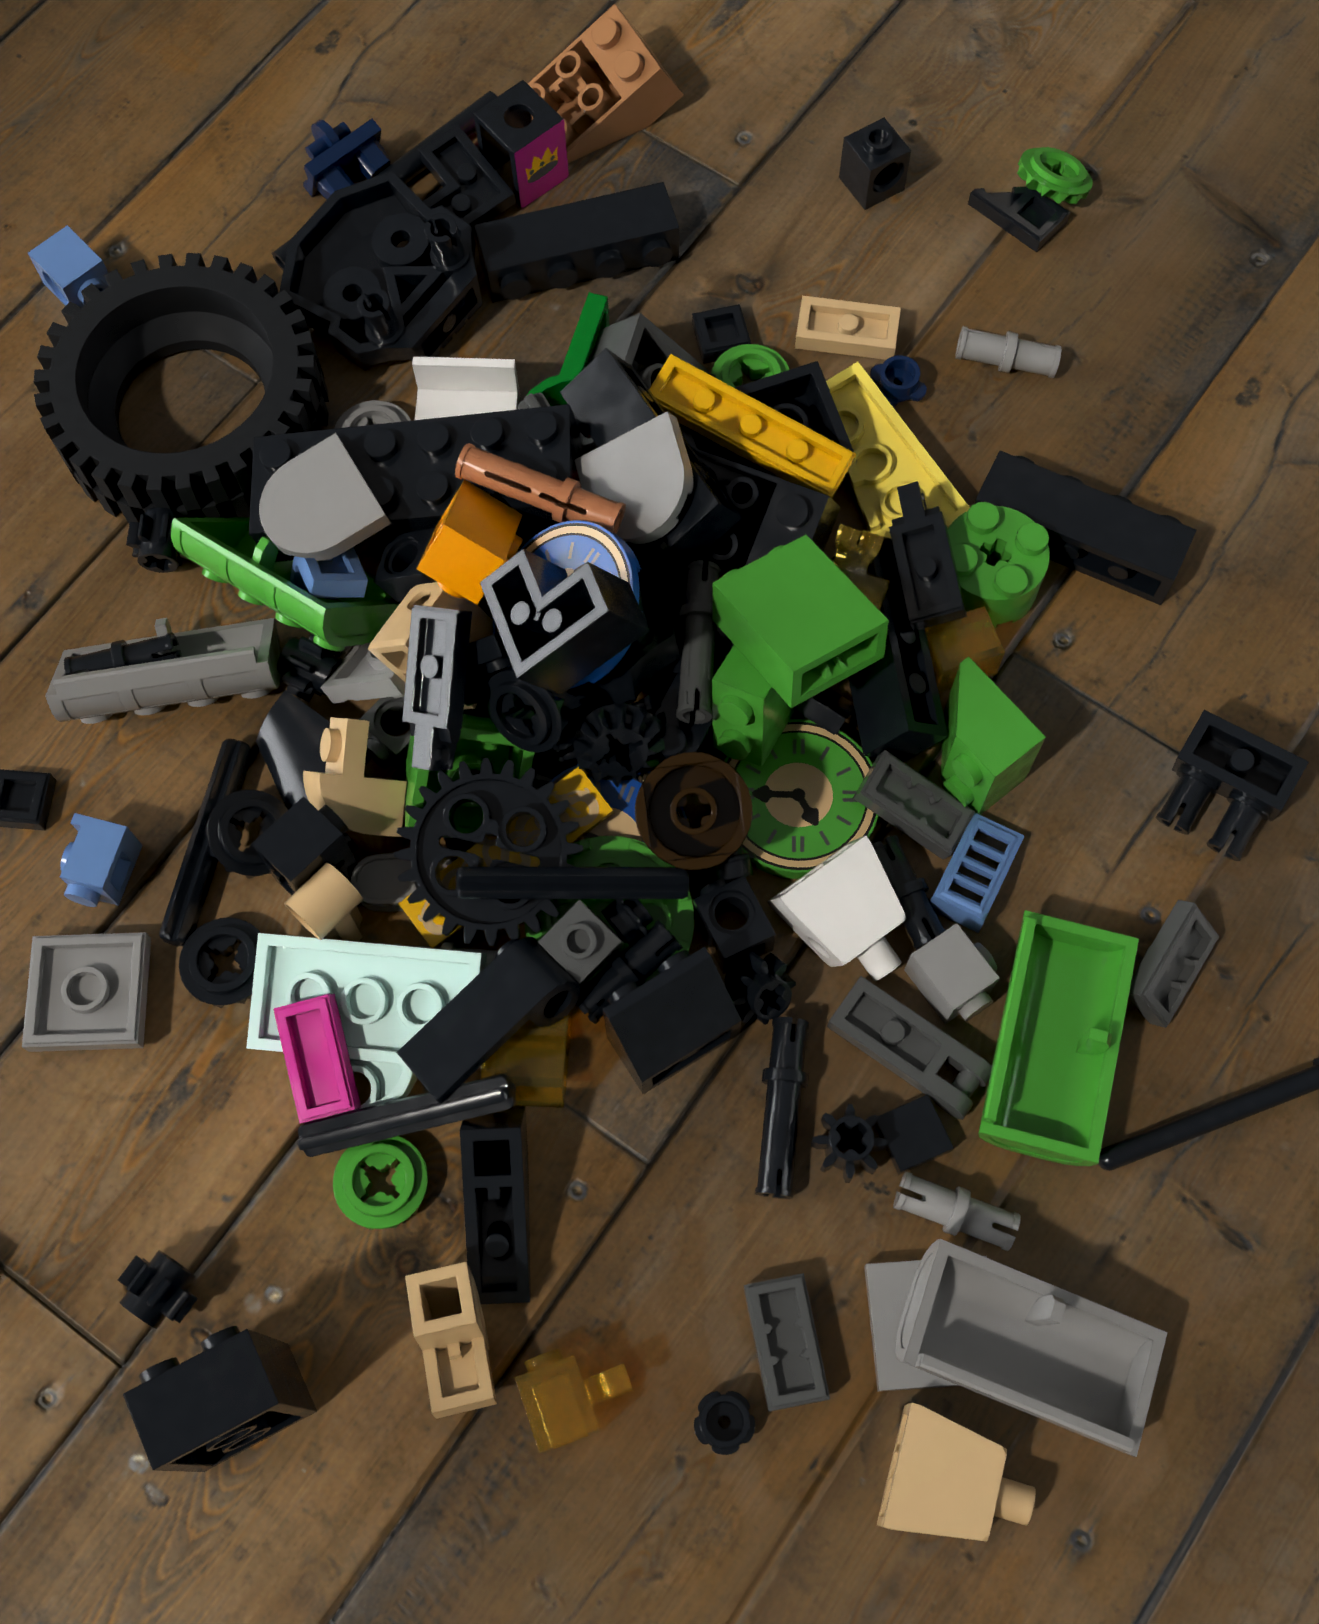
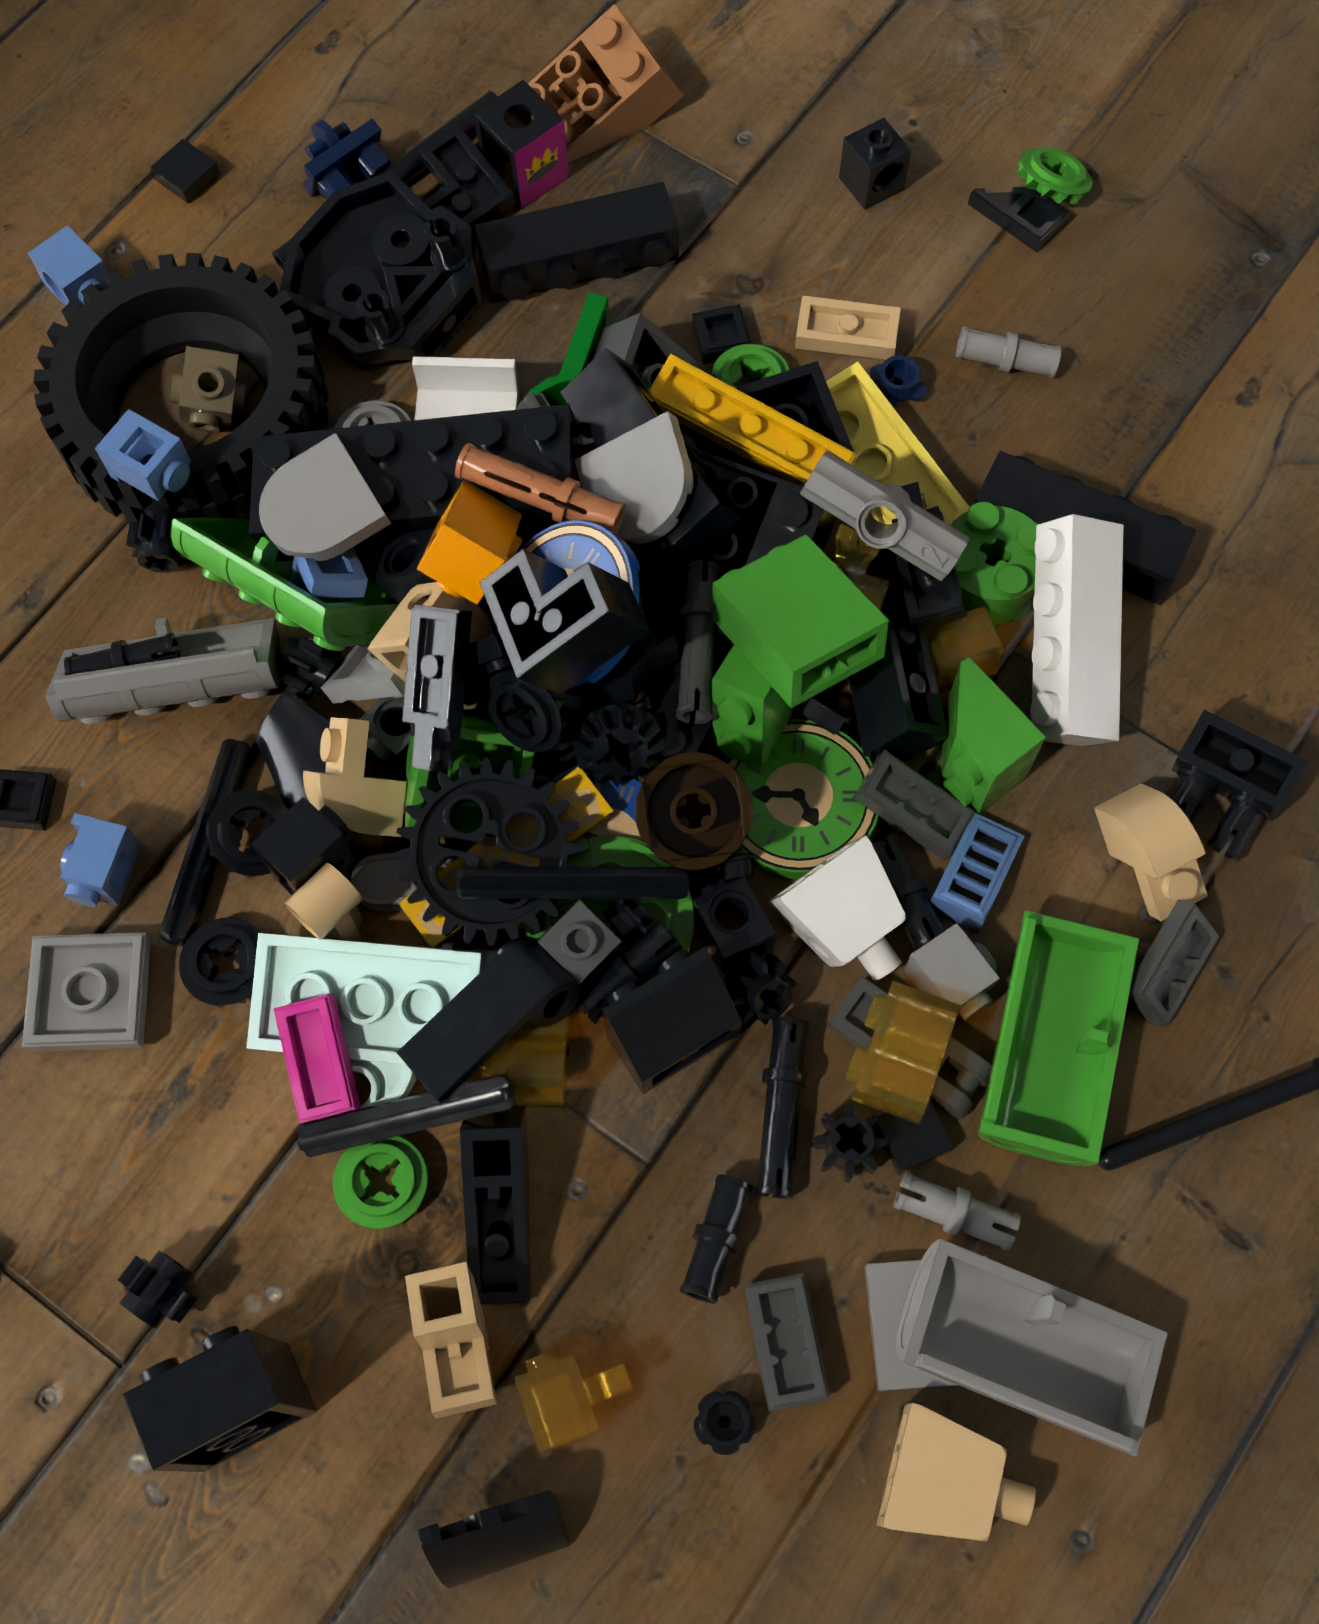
none -> medium blue brick [95,409,191,501]
none -> black tile [150,139,220,203]
none -> dark tan brick [170,346,246,432]
none -> black slope [417,1490,570,1588]
none -> black pin [680,1174,753,1304]
none -> light grey piece [799,449,969,581]
none -> clear yellow brick [845,981,960,1124]
none -> white brick [1030,514,1124,746]
none -> tan brick [1094,783,1208,921]

